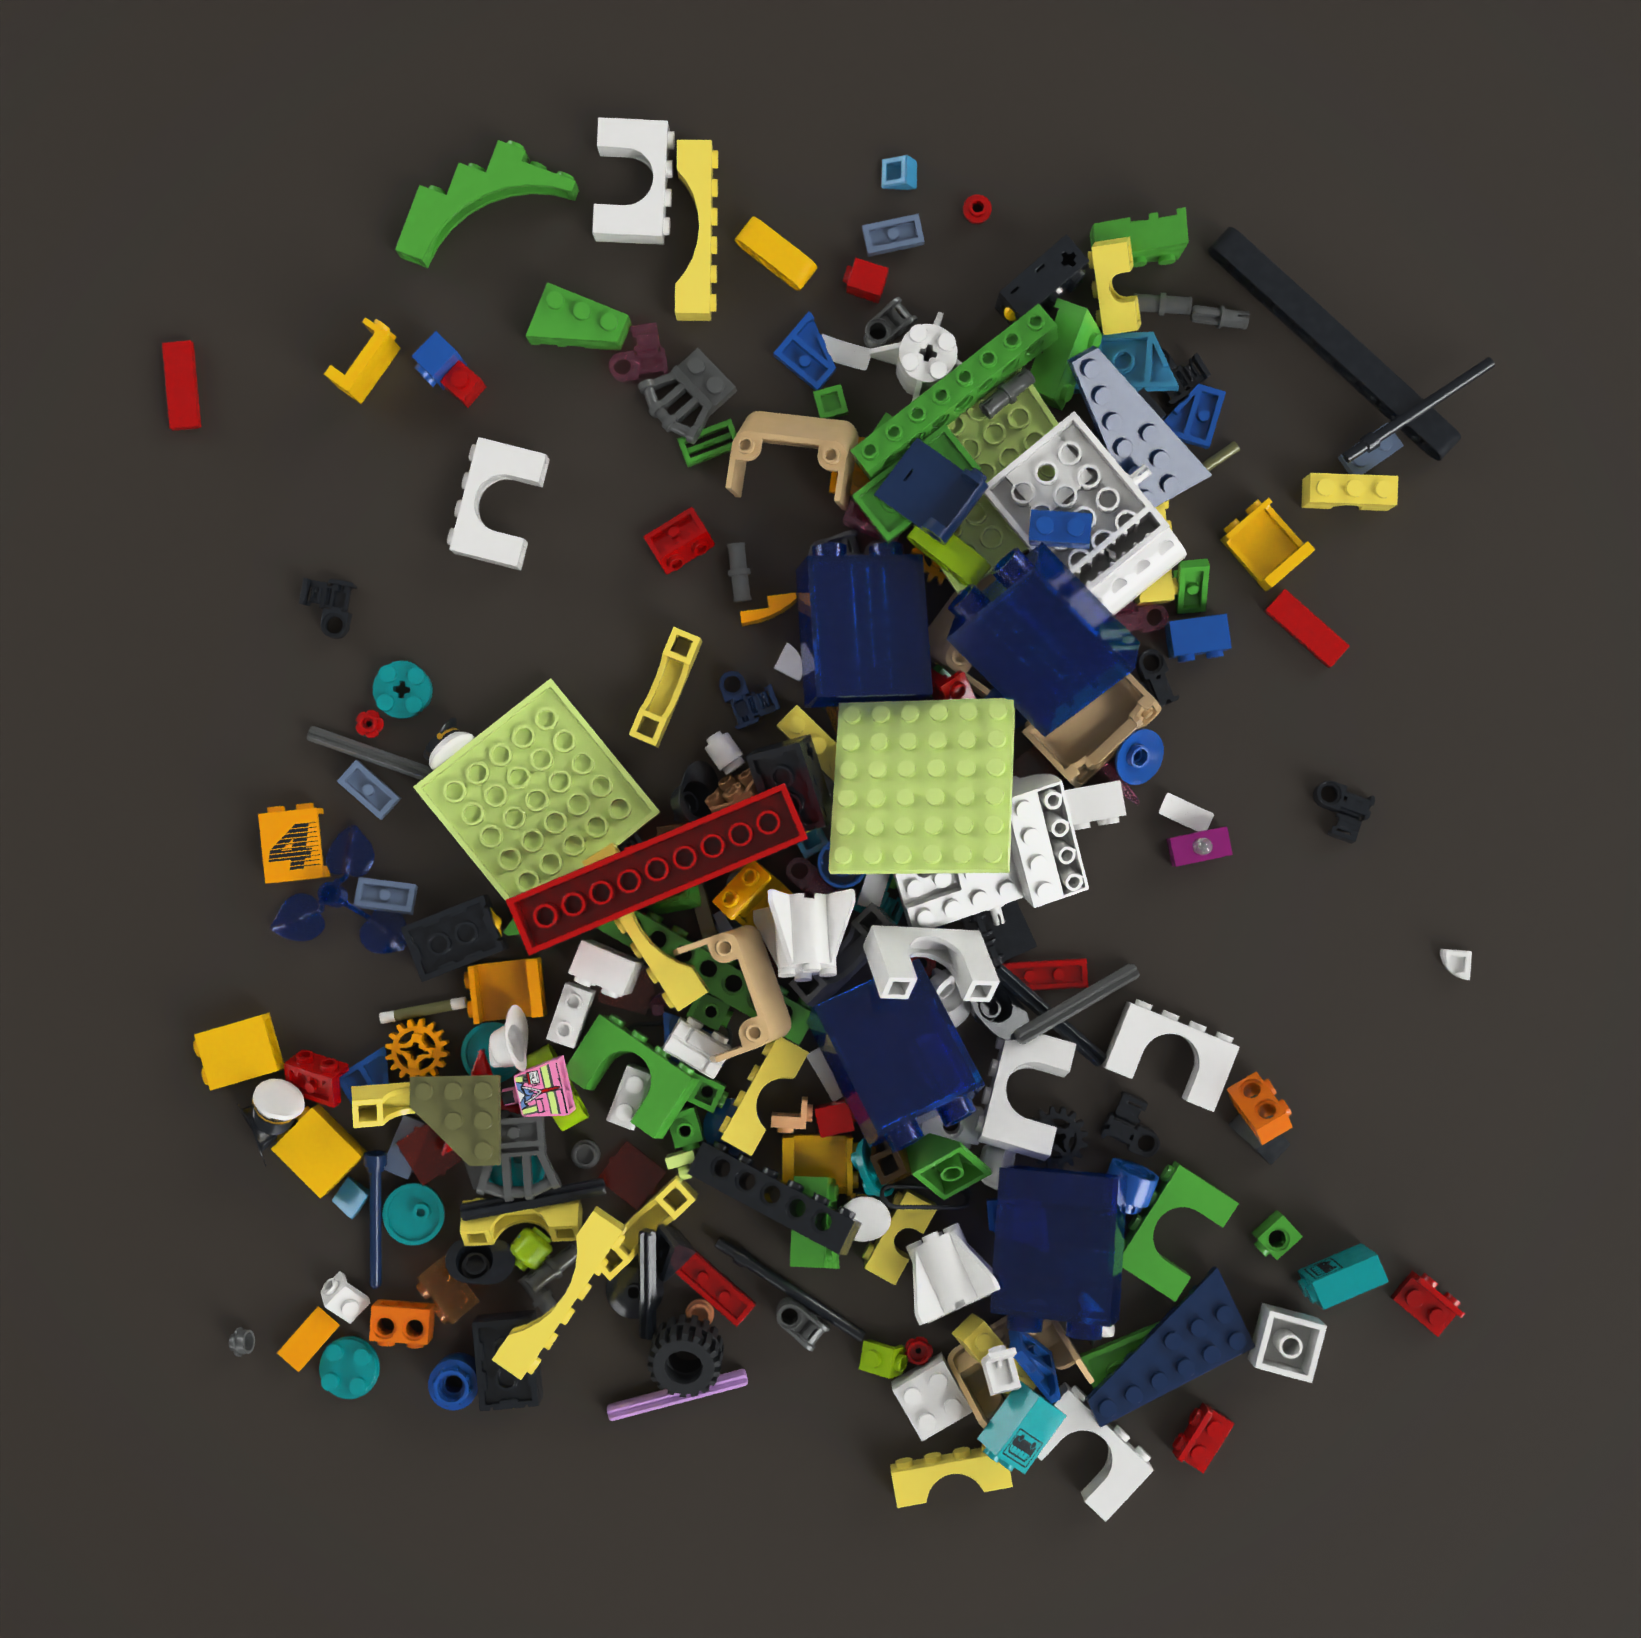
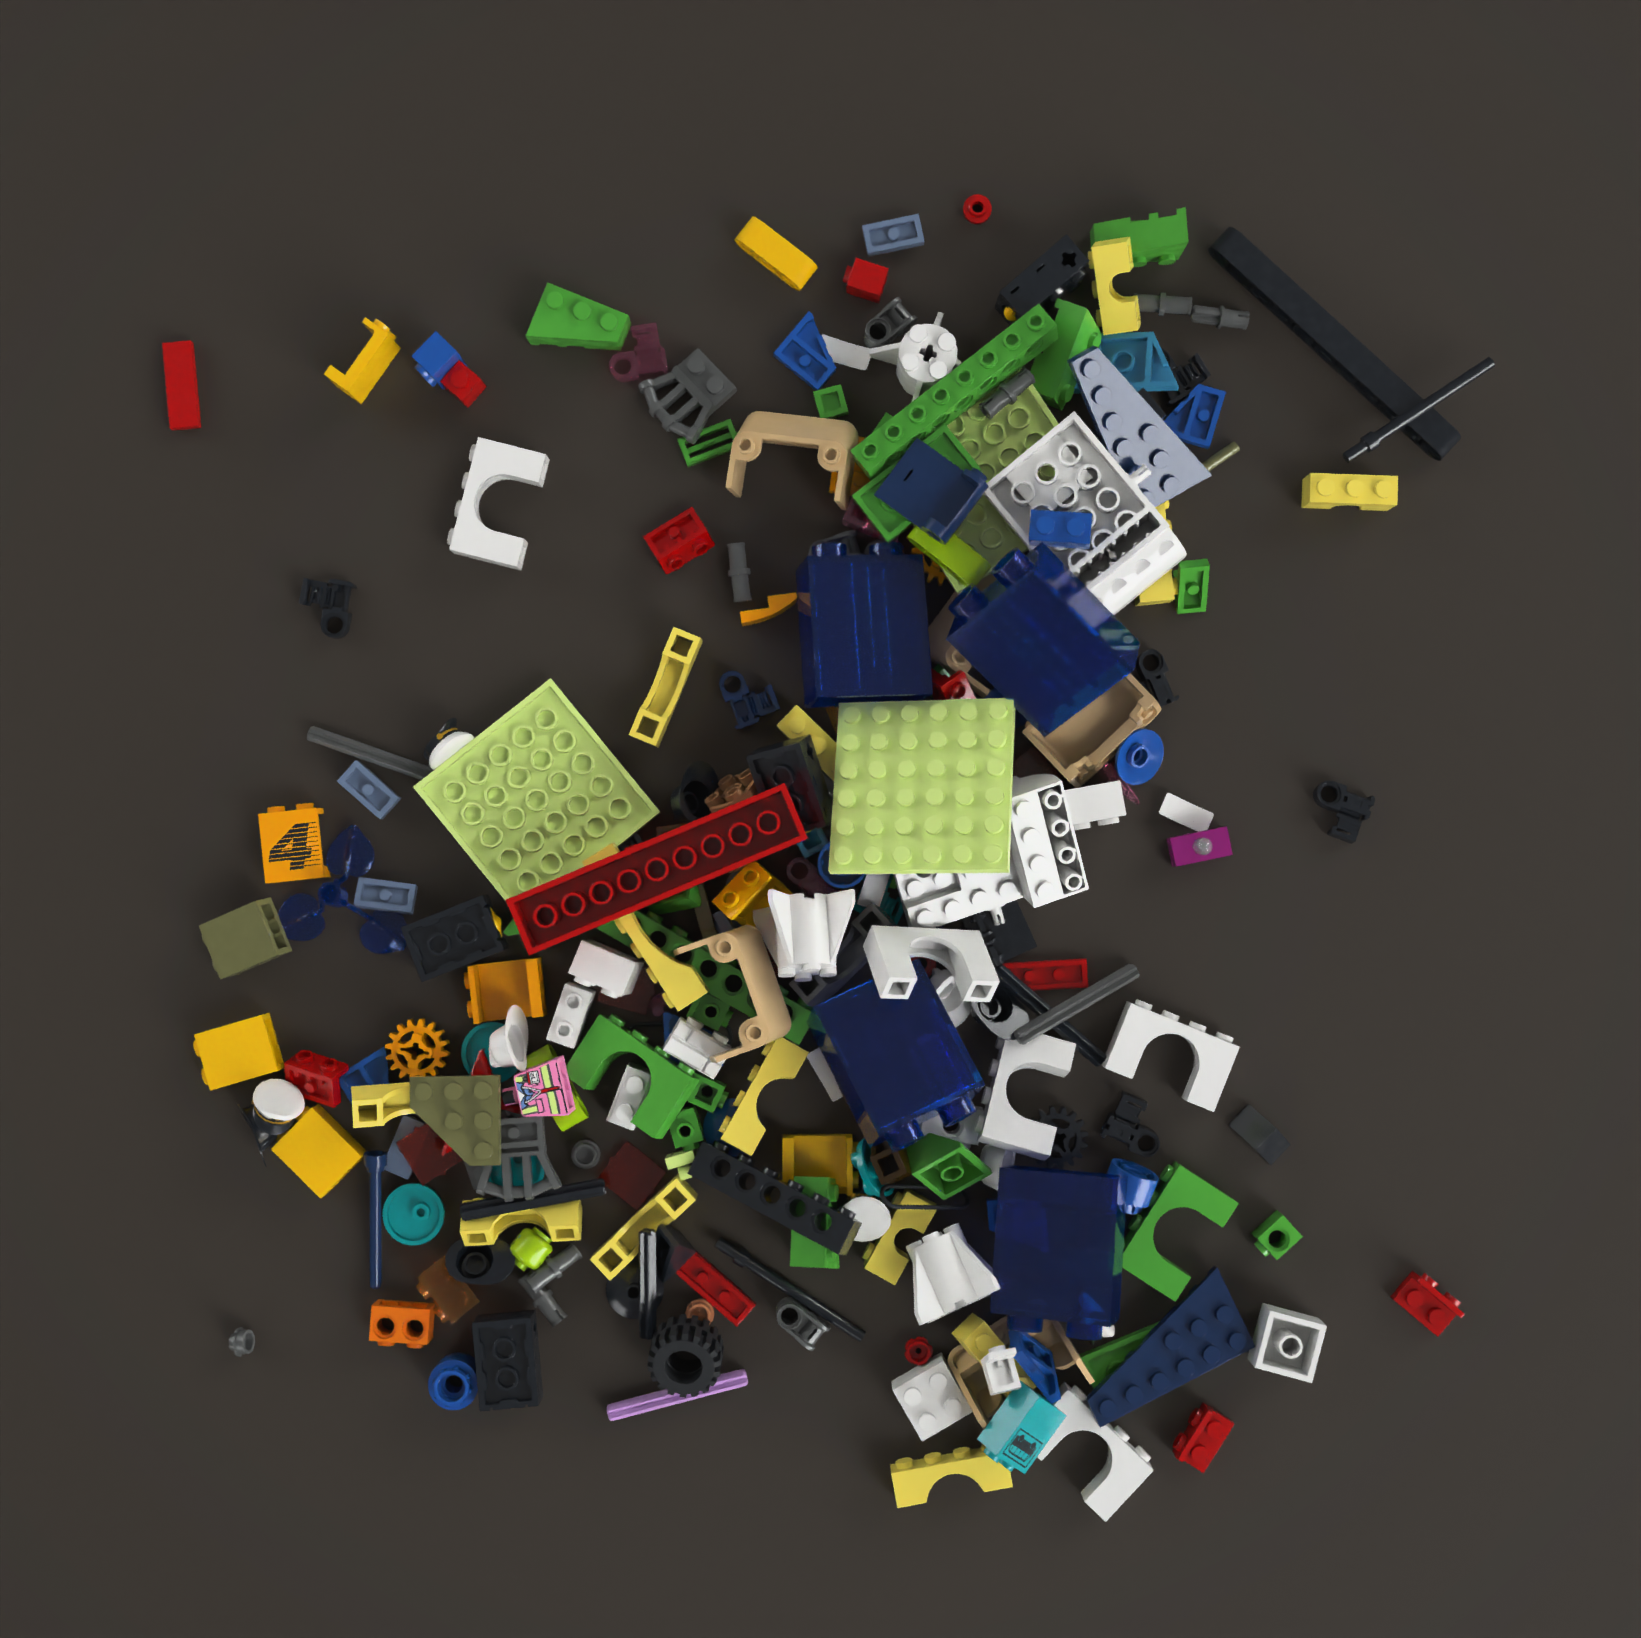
light orange slope [277,1306,340,1372] -> none
teal piece [319,1336,380,1399] -> none
white bracket [321,1271,370,1324] -> none
dark azure slope [332,1176,370,1219] -> none
red plate [355,710,384,738] -> none
teal plate [373,661,433,719] -> none
olive bar [379,997,467,1024] -> none
bright green arch [395,140,579,268] -> none
light yellow arch [492,1206,626,1380] -> none
white arch [592,117,675,245] -> none
light yellow arch [675,140,719,321] -> none
white brick [704,731,745,776] -> none
light nougat bracket [771,1097,813,1133] -> none
white tile [774,643,803,682] -> none
red brick [814,1099,859,1138] -> none
lime bracket [859,1339,908,1379] -> none
dark azure slope [881,155,917,190] -> none
clear pink piece [1108,600,1169,639] -> none
blue brick [1164,614,1232,663] -> none
yellow panel [1220,498,1315,592] -> none
orange brick [1226,1071,1293,1145] -> none
red tile [1264,589,1350,668] -> none
teal brick [1297,1243,1389,1310] -> none
sand blue plate [1337,422,1404,475] -> none
white tile [1440,949,1472,980] -> none
none -> olive brick [199,897,292,980]

